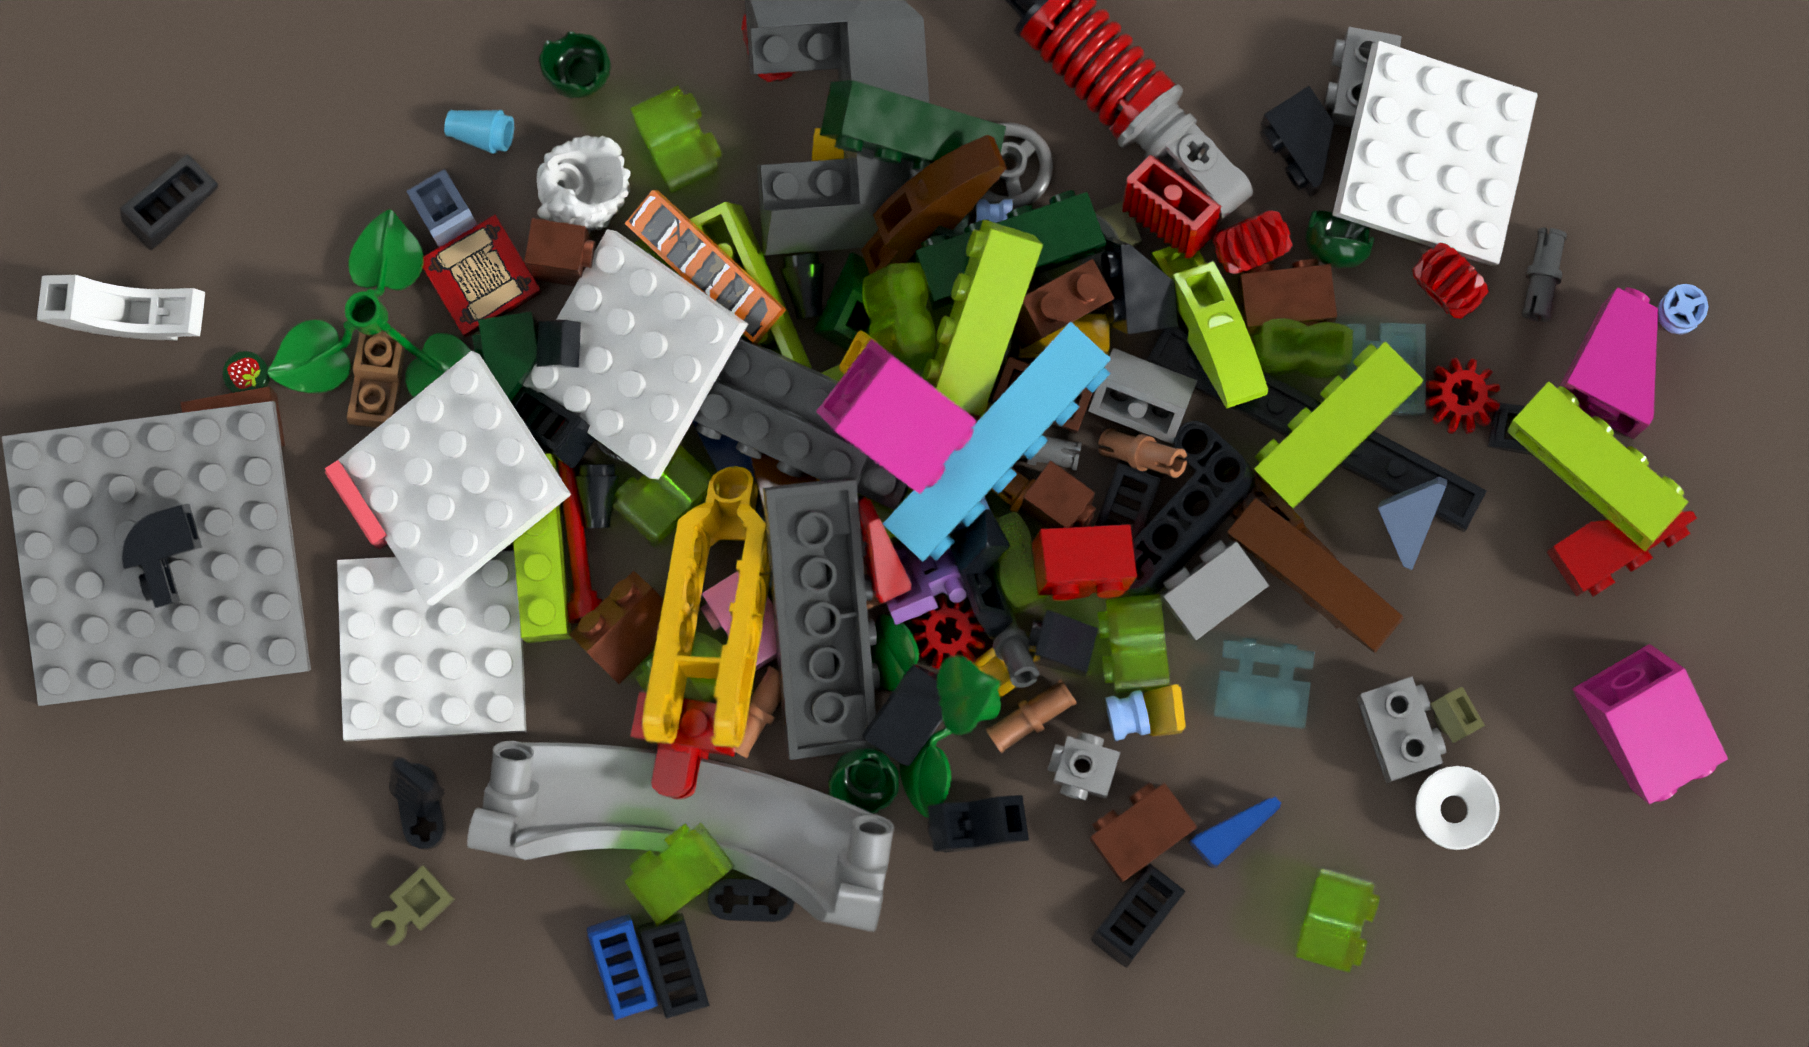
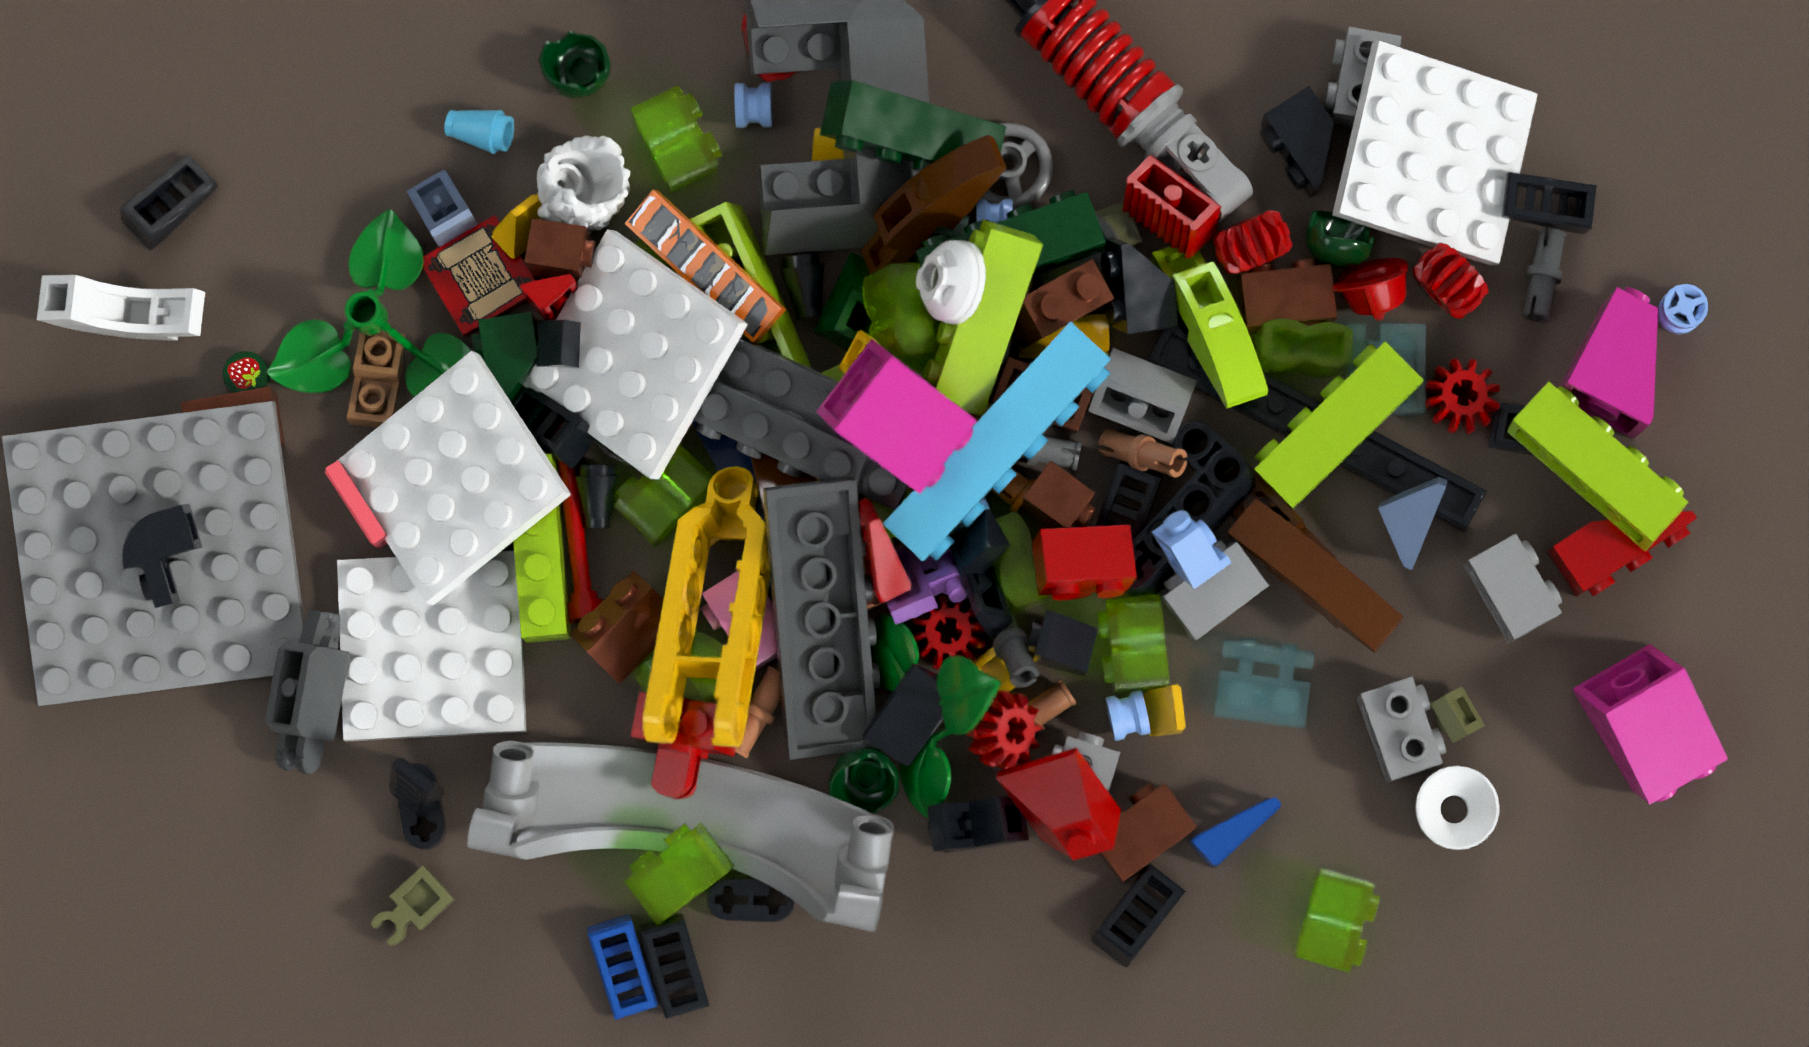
none -> dark grey hinge [265,610,350,775]
none -> yellow slope [491,193,542,259]
none -> red slope [519,274,578,321]
none -> light blue wheel [735,82,772,128]
none -> white piece [916,240,985,324]
none -> red gear [966,690,1044,769]
none -> red slope [996,748,1121,861]
none -> light blue brick [1152,511,1231,589]
none -> red piece [1332,257,1408,321]
none -> light grey brick [1463,534,1562,644]
none -> black slope [1502,172,1597,234]

